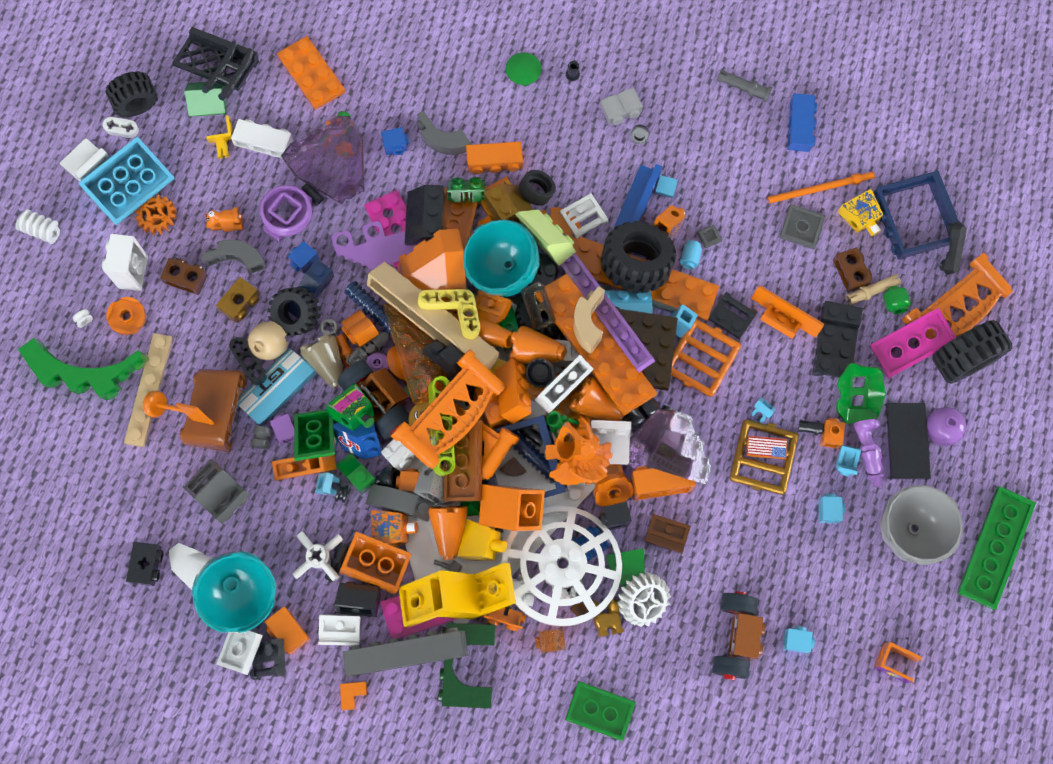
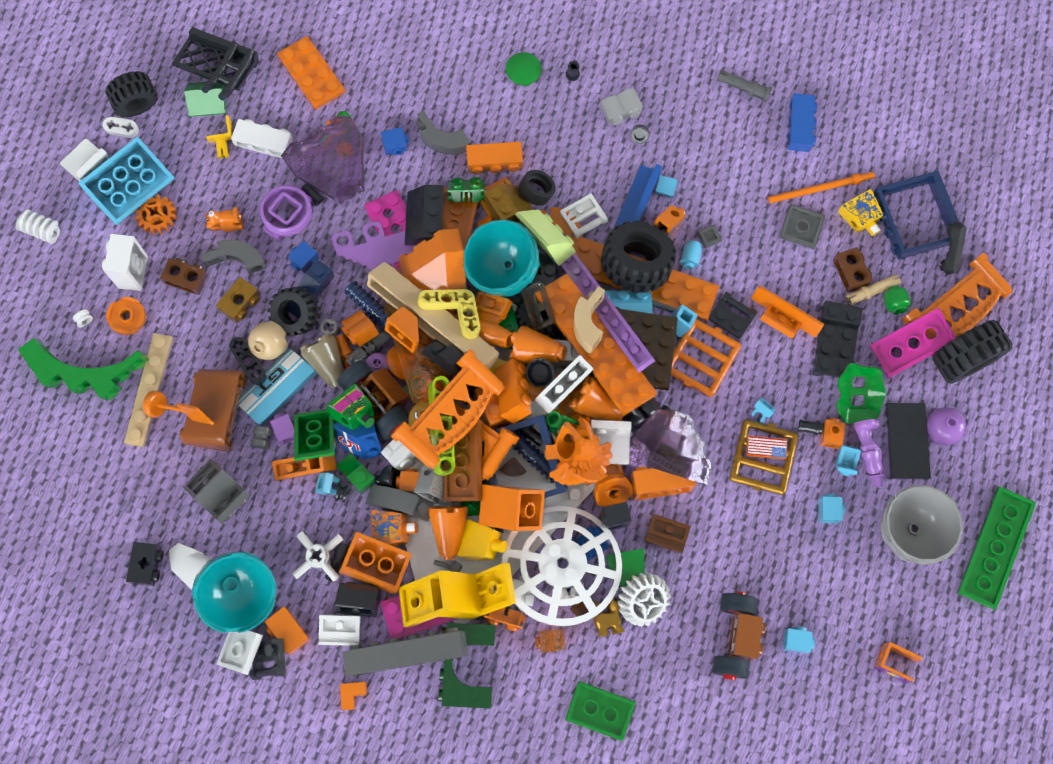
none -> orange slope [385,306,419,354]

